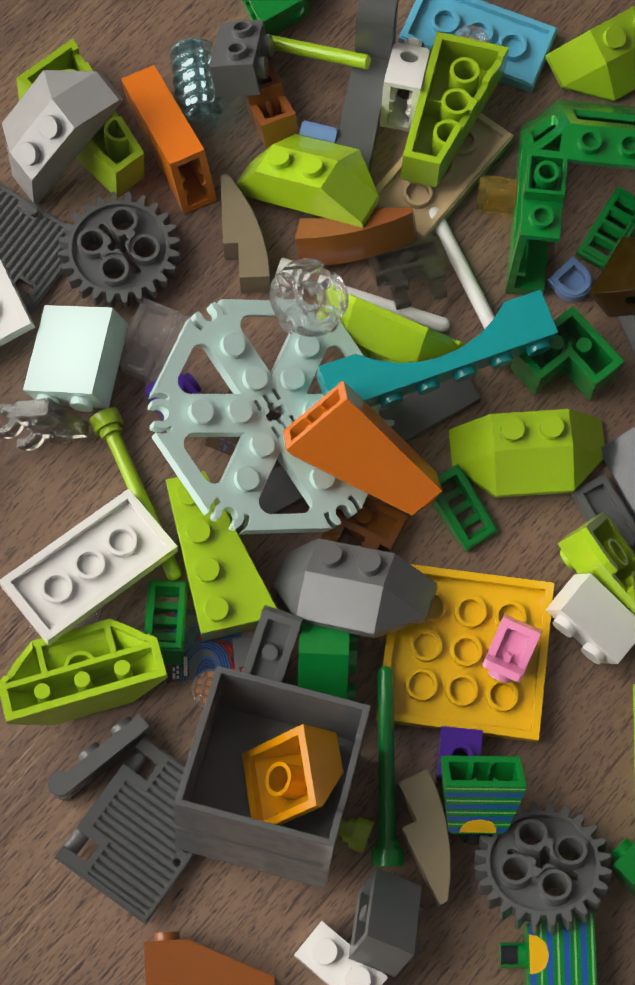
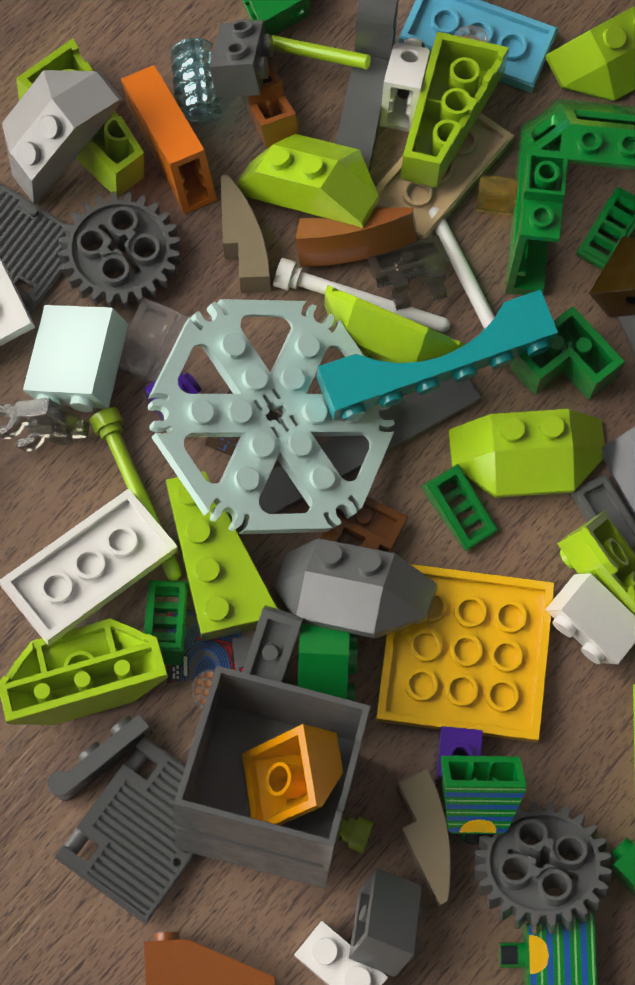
clear plate [270,258,349,337] -> none
orange slope [283,381,442,515] -> none
medium blue tile [299,120,339,144] -> none
green piece [371,666,404,866] -> none
bright pink bracket [482,614,542,683] -> none
medium blue tile [546,256,593,303] -> none

